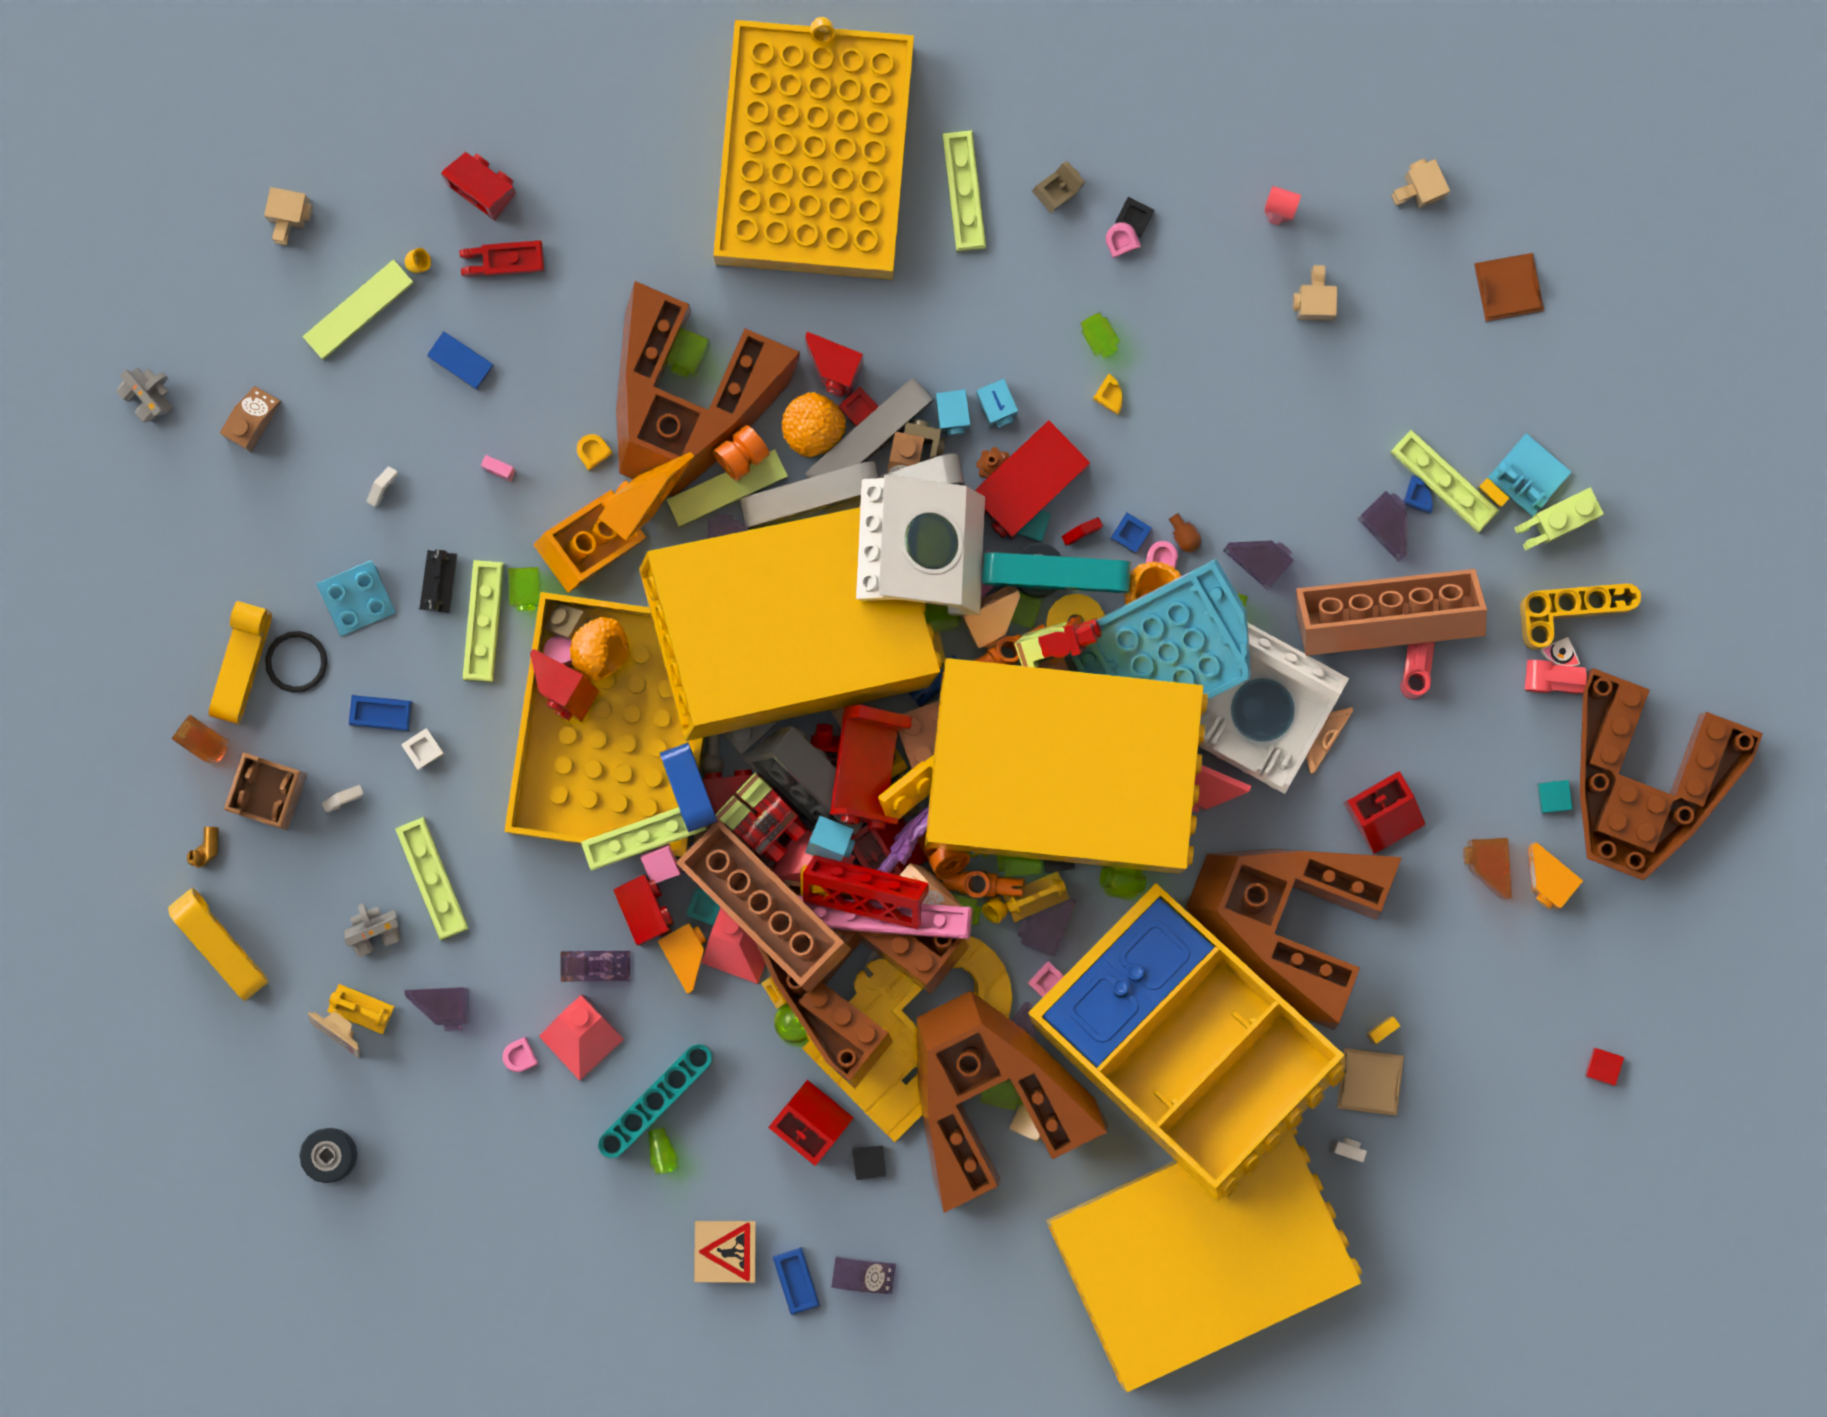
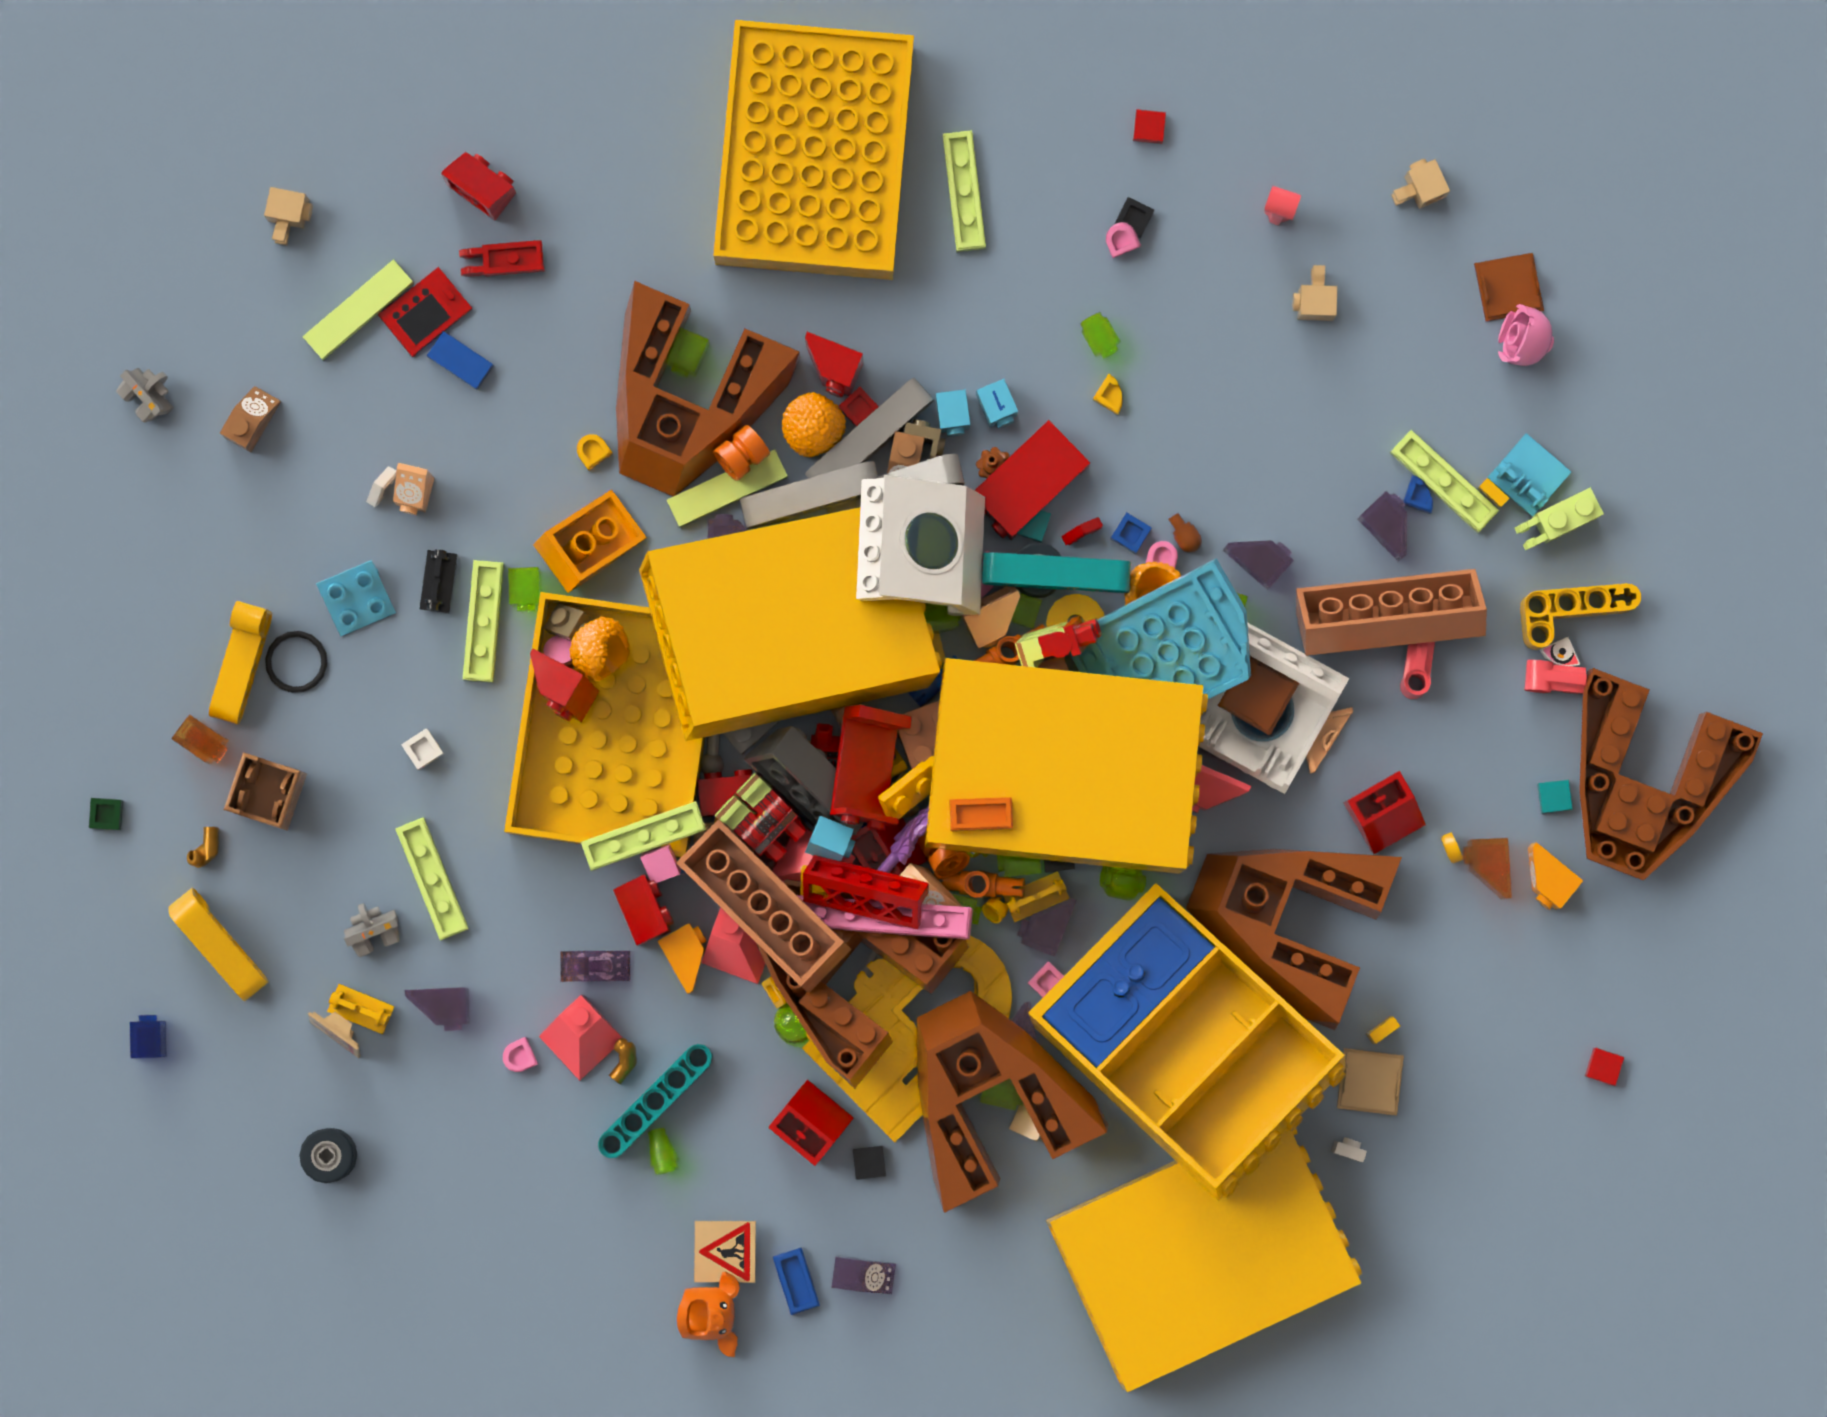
white tile [322,785,364,813] -> none
blue tile [348,695,413,731] -> none
yellow hinge [404,248,431,273] -> none
bright pink tile [481,455,516,482] -> none
light orange slope [598,452,695,540] -> none
blue beam [660,742,717,832] -> none
teal tile [686,887,720,926] -> none
yellow hinge [810,17,835,44] -> none
dark tan bracket [1032,161,1085,213] -> none
none -> dark green tile [89,798,123,830]
none -> clear blue brick [130,1015,167,1058]
none -> red container [378,267,472,357]
none -> light nougat slope [393,463,435,515]
none -> pearl gold arm [609,1038,637,1085]
none -> orange piece [677,1272,740,1357]
none -> orange tile [949,797,1013,831]
none -> red tile [1133,109,1166,144]
none -> dark orange piece [1217,656,1300,735]
none -> yellow tile [1441,832,1463,864]
none -> bright pink cylinder [1498,304,1554,366]

